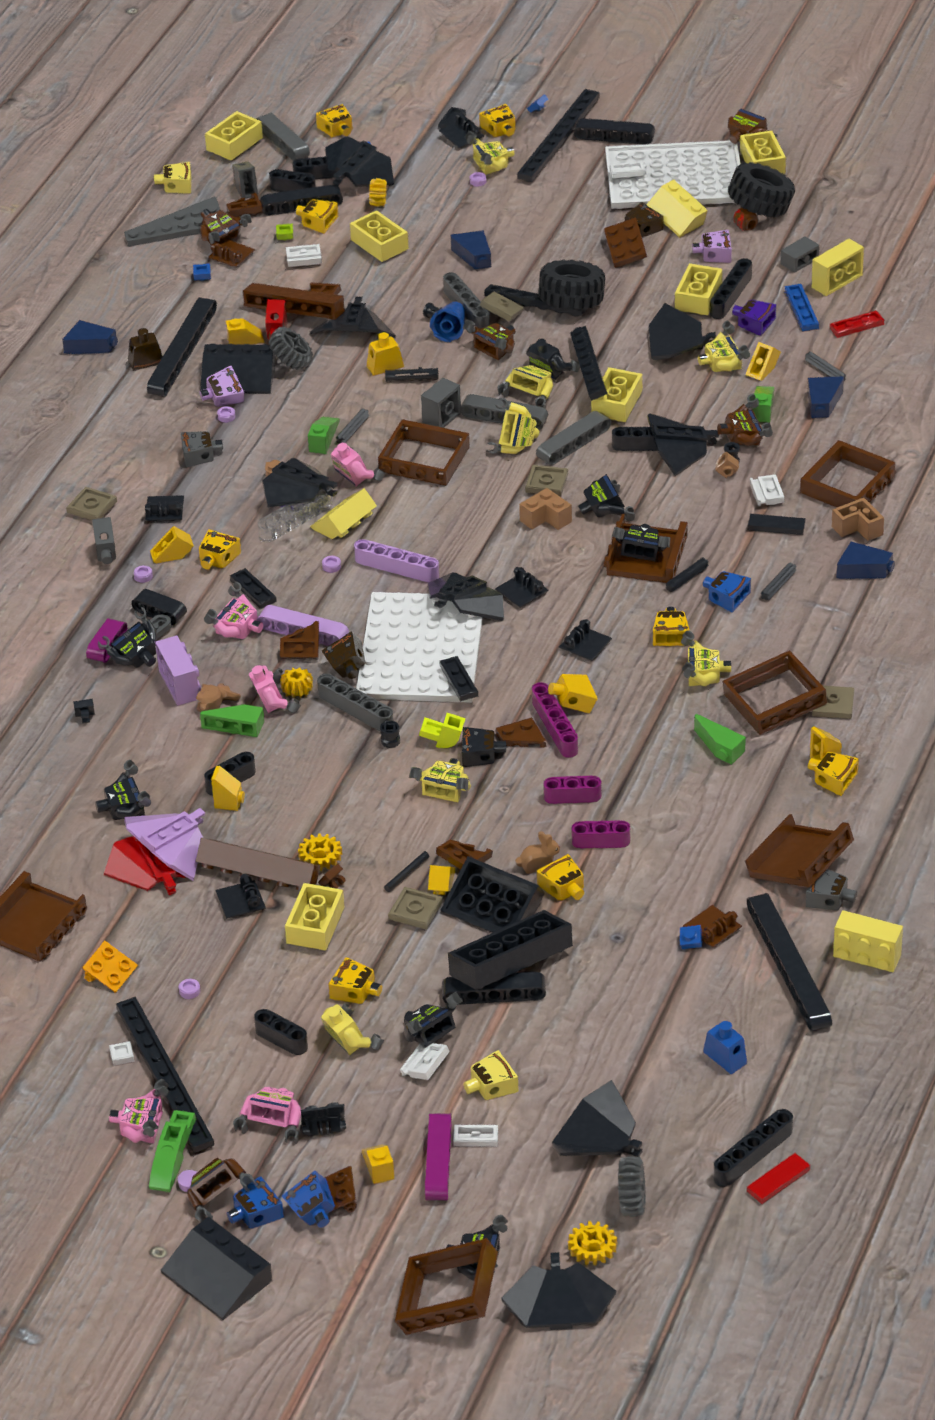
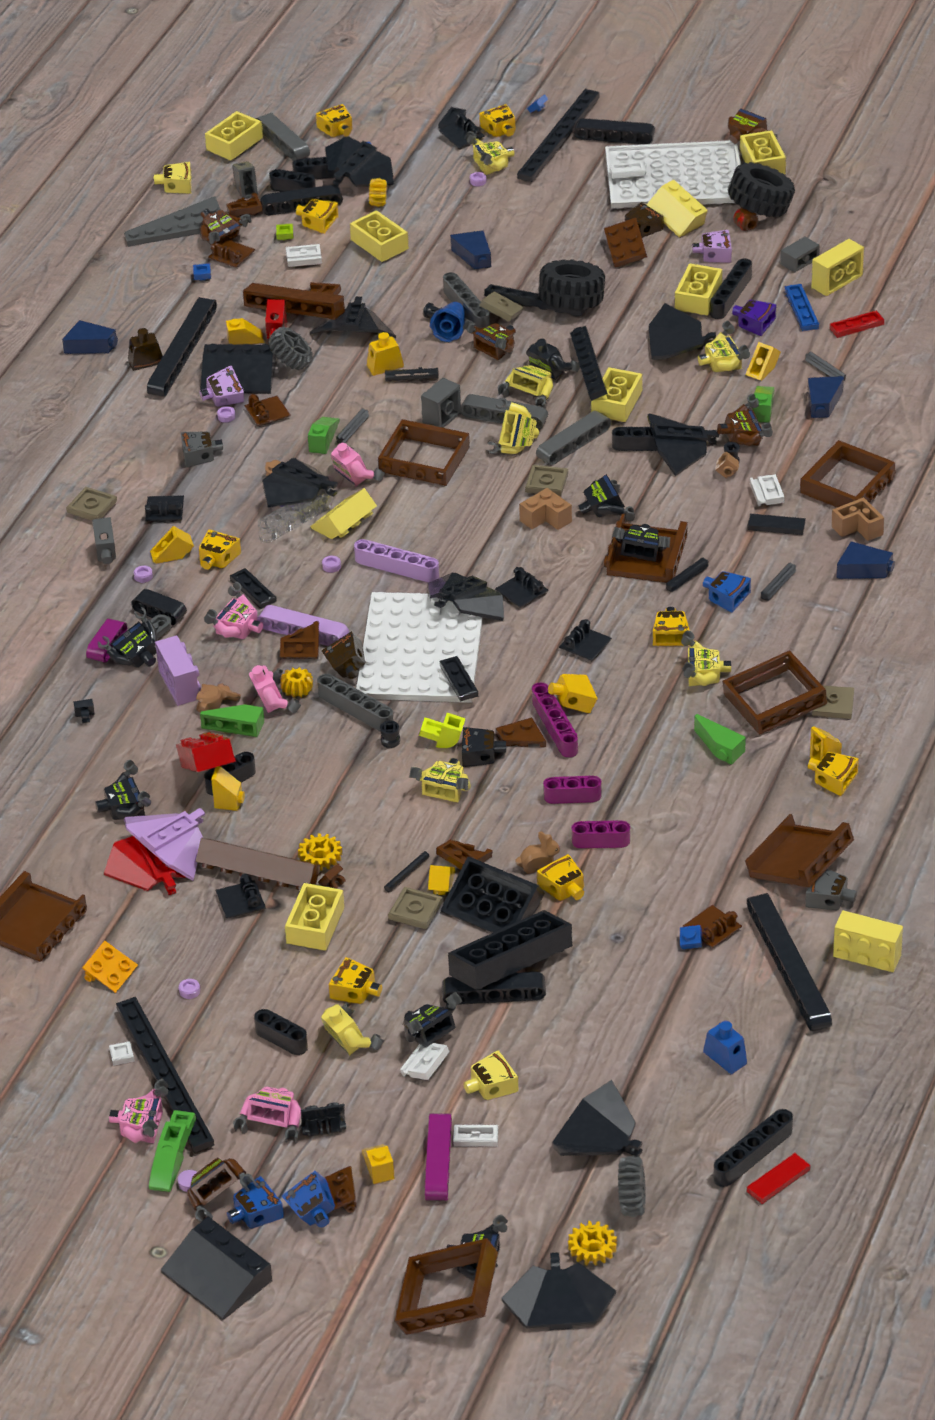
none -> red brick [176,732,236,772]
none -> reddish brown hinge [244,394,291,426]

